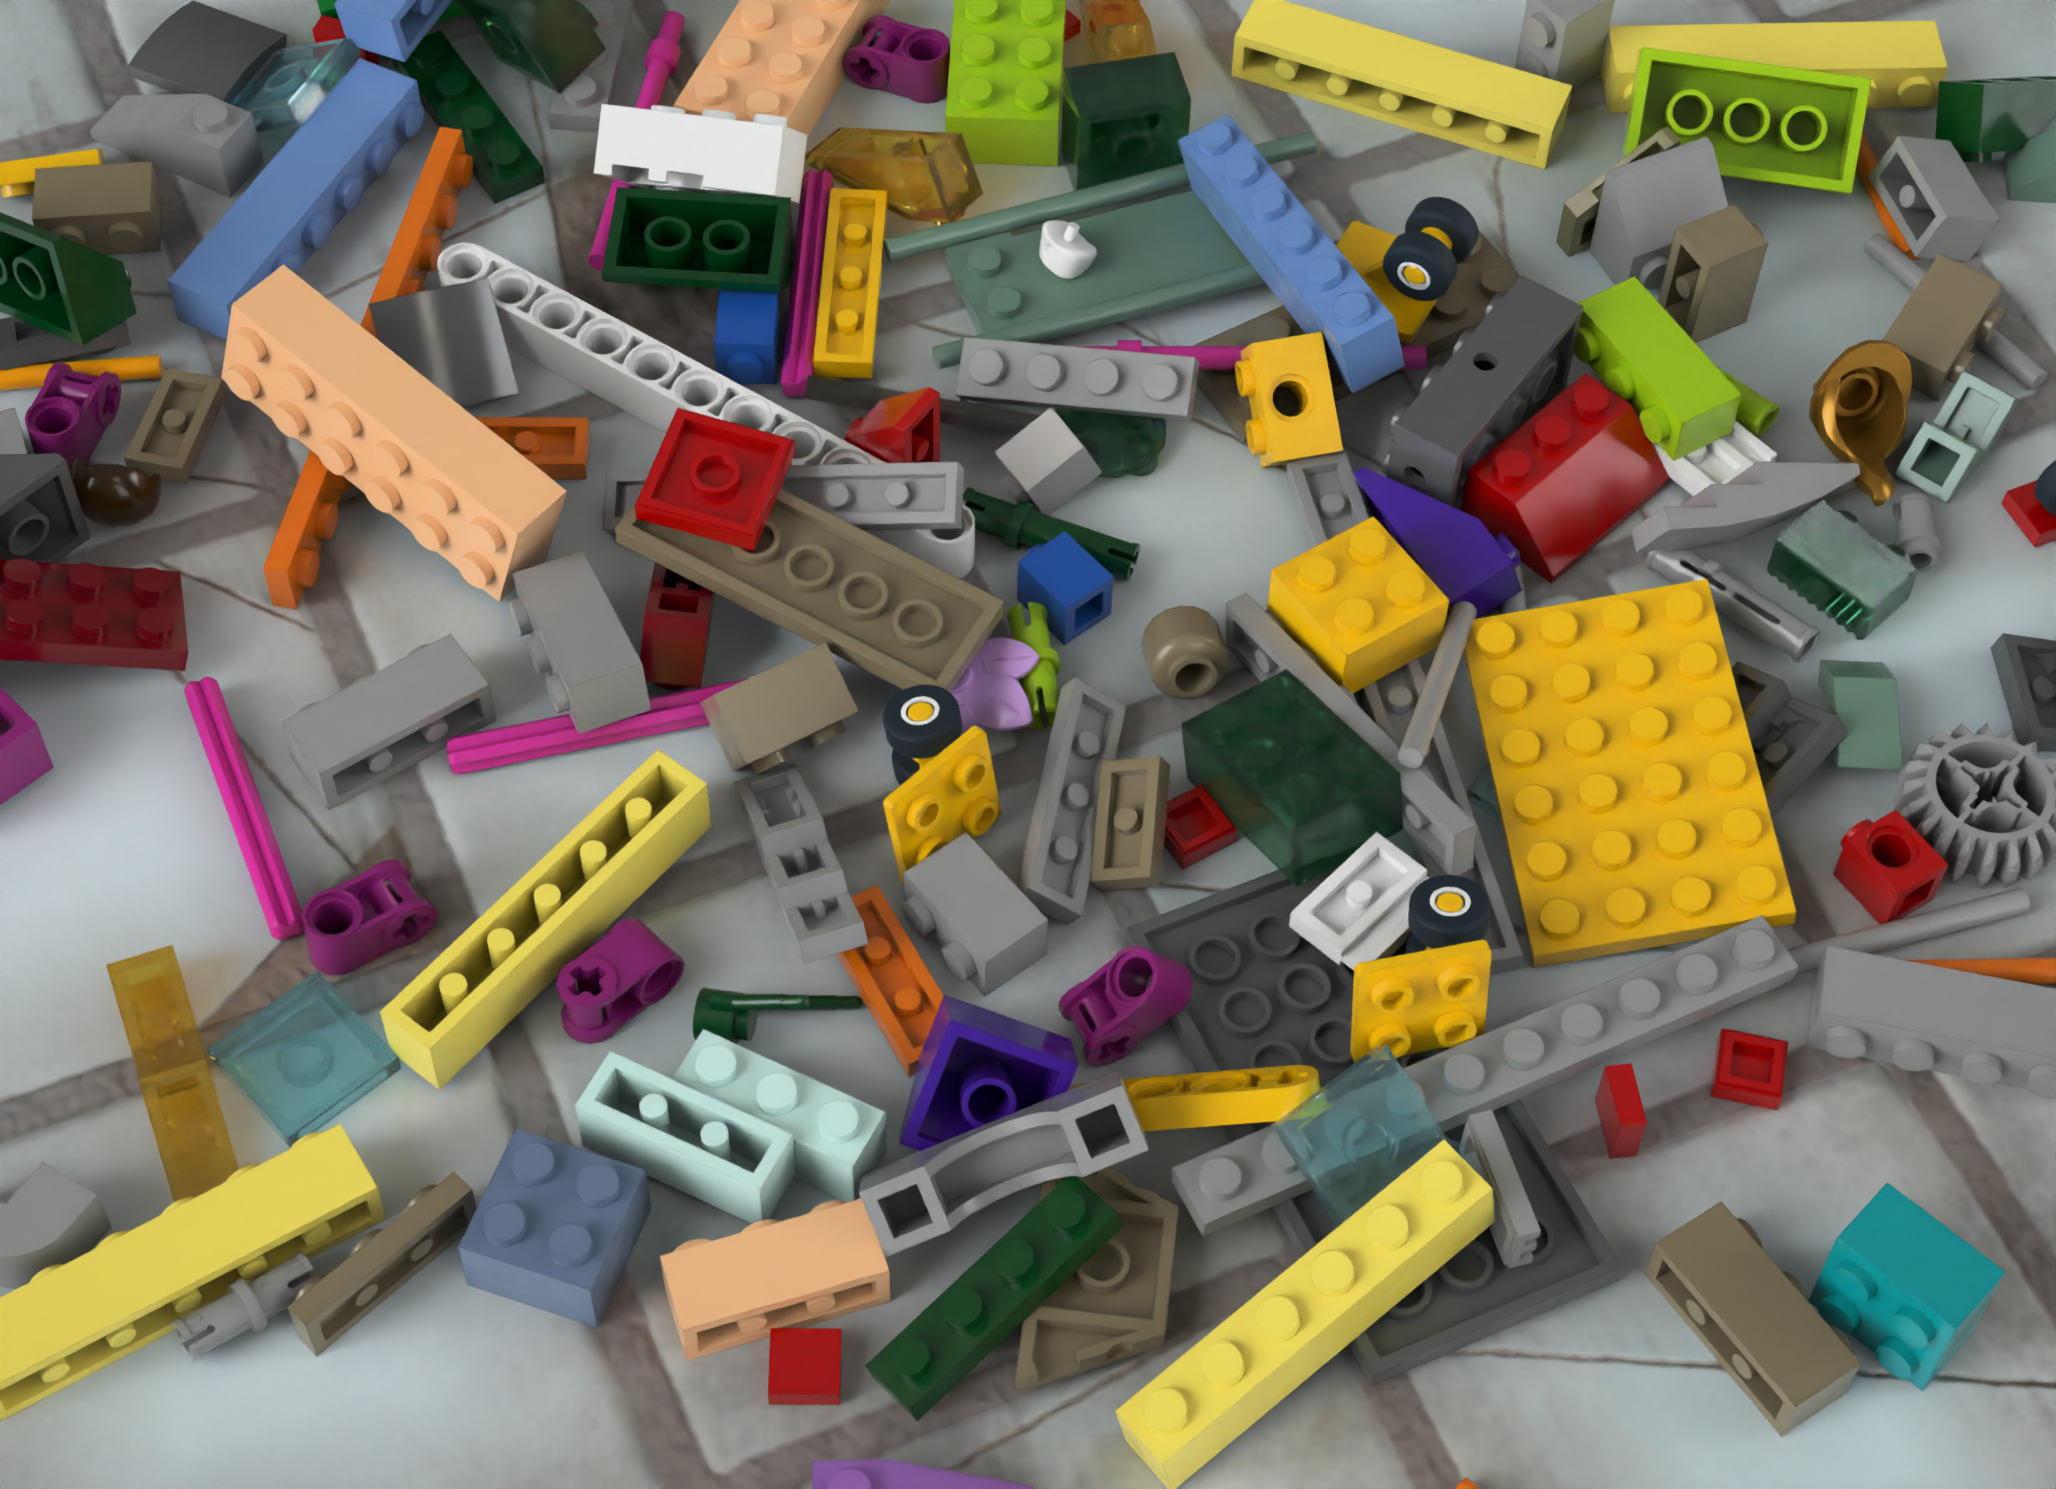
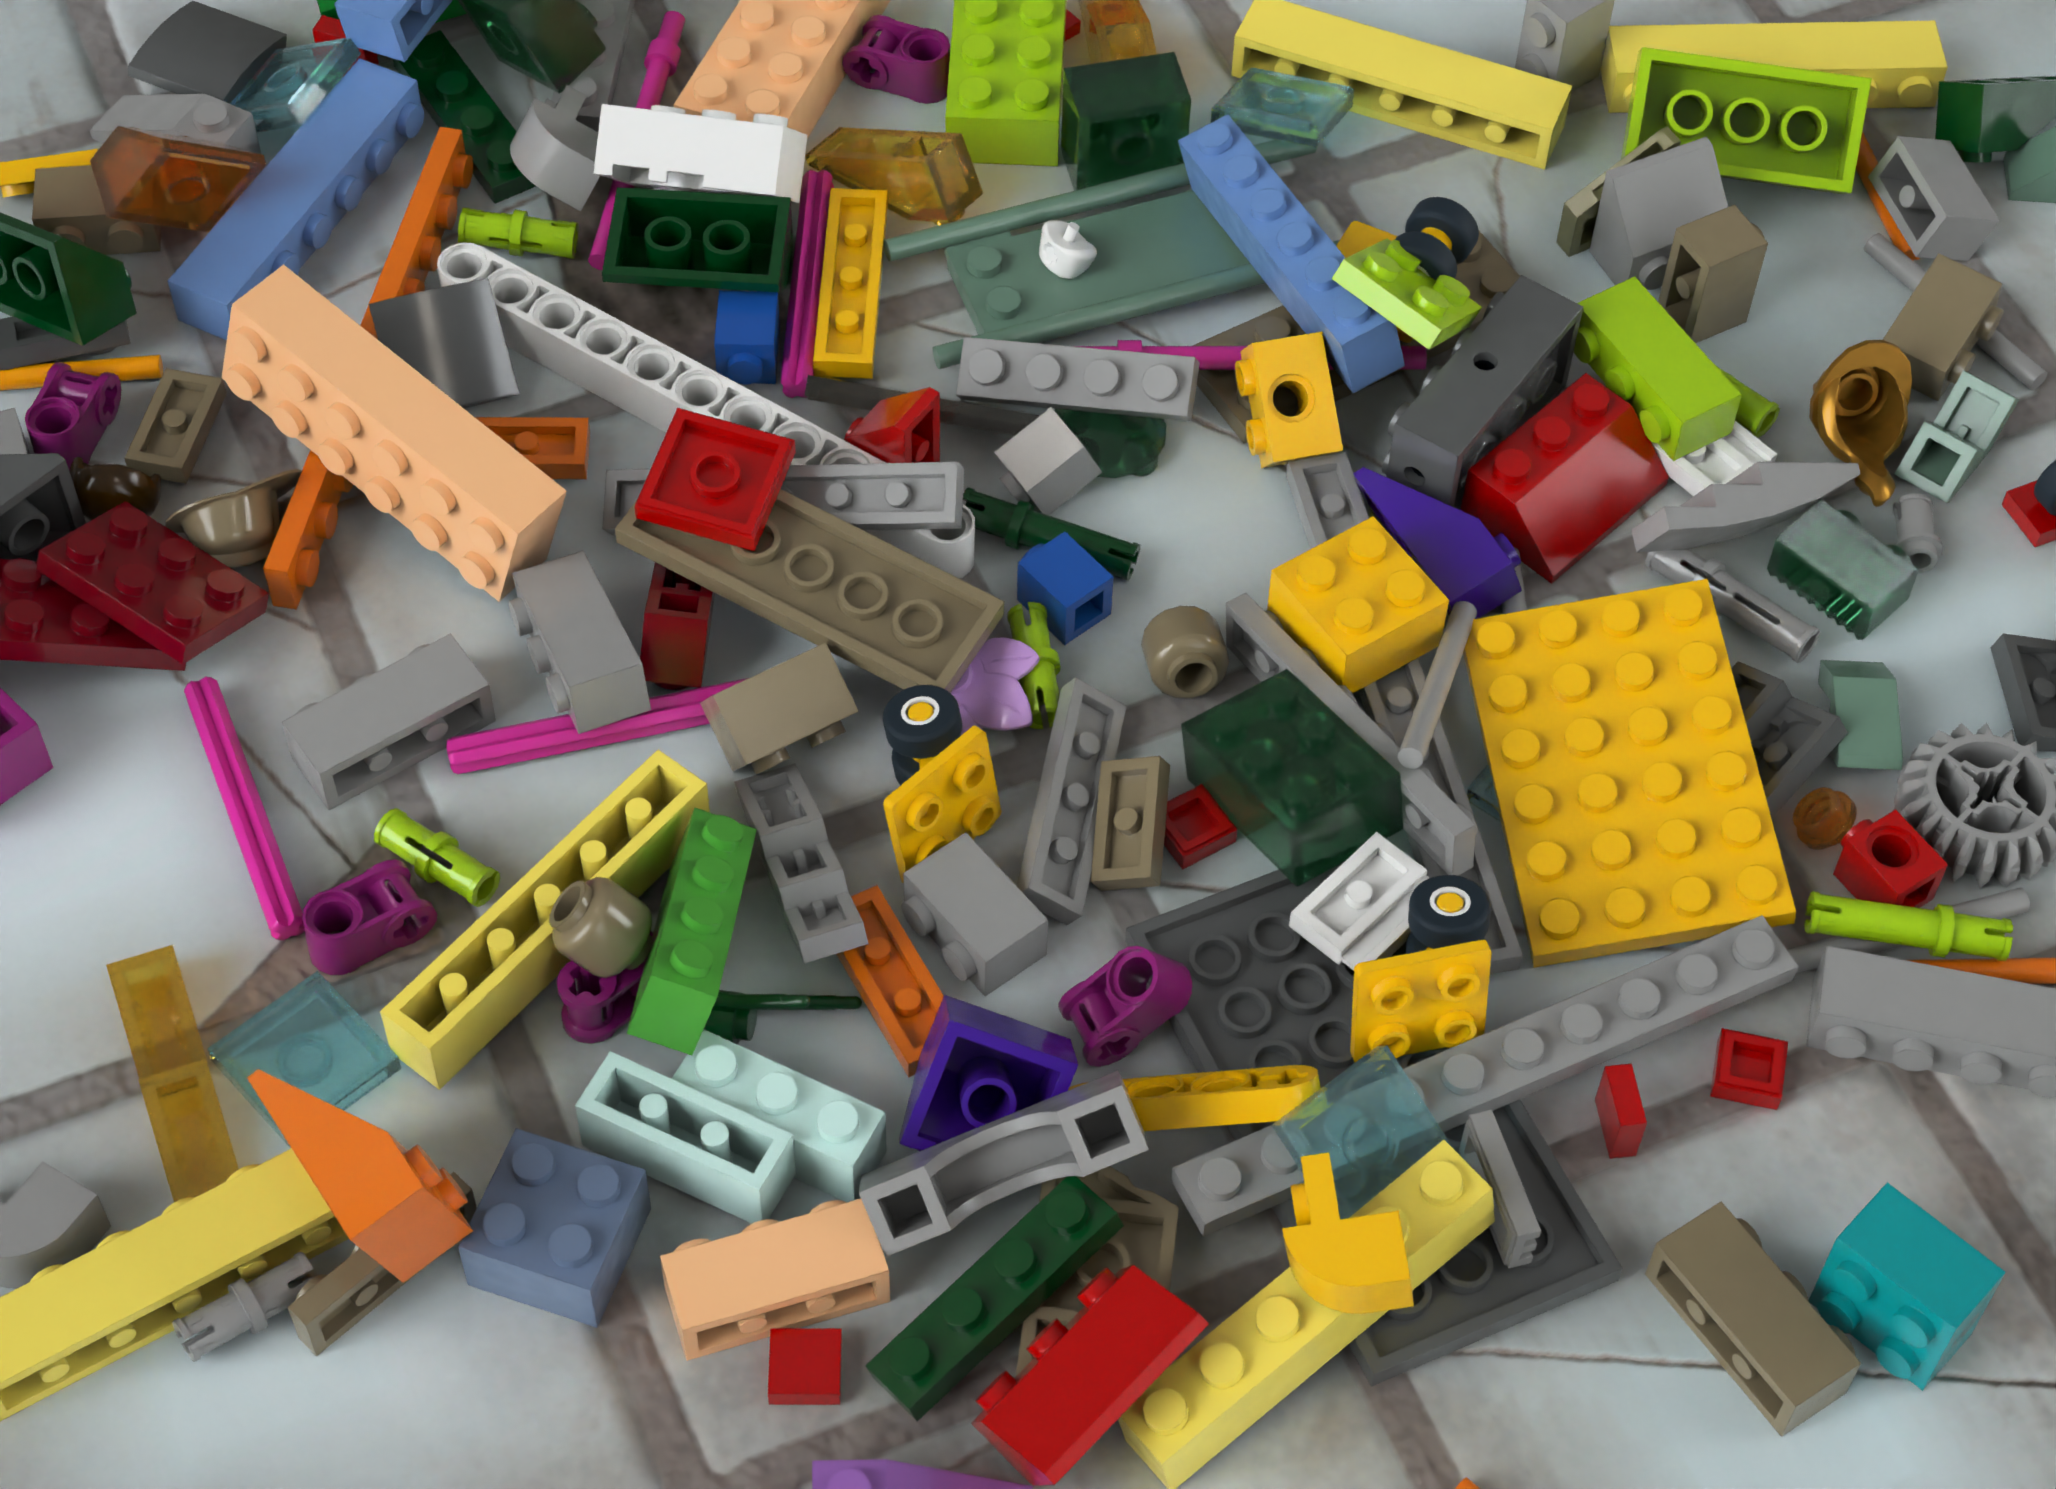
none -> dark red plate [36,501,269,665]
none -> clear orange slope [90,126,266,232]
none -> dark tan piece [165,469,302,569]
none -> orange slope [247,1069,473,1283]
none -> lime pin [374,808,500,907]
none -> lime pin [458,207,579,259]
none -> light grey brick [510,85,600,211]
none -> dark tan head [549,877,653,978]
none -> bright green brick [627,808,757,1055]
none -> red slope [971,1265,1209,1486]
none -> clear light blue tile [1211,67,1354,148]
none -> yellow brick [1282,1152,1414,1314]
none -> lime plate [1332,238,1482,350]
none -> clear orange plate [1793,787,1857,850]
none -> lime pin [1804,891,2013,961]

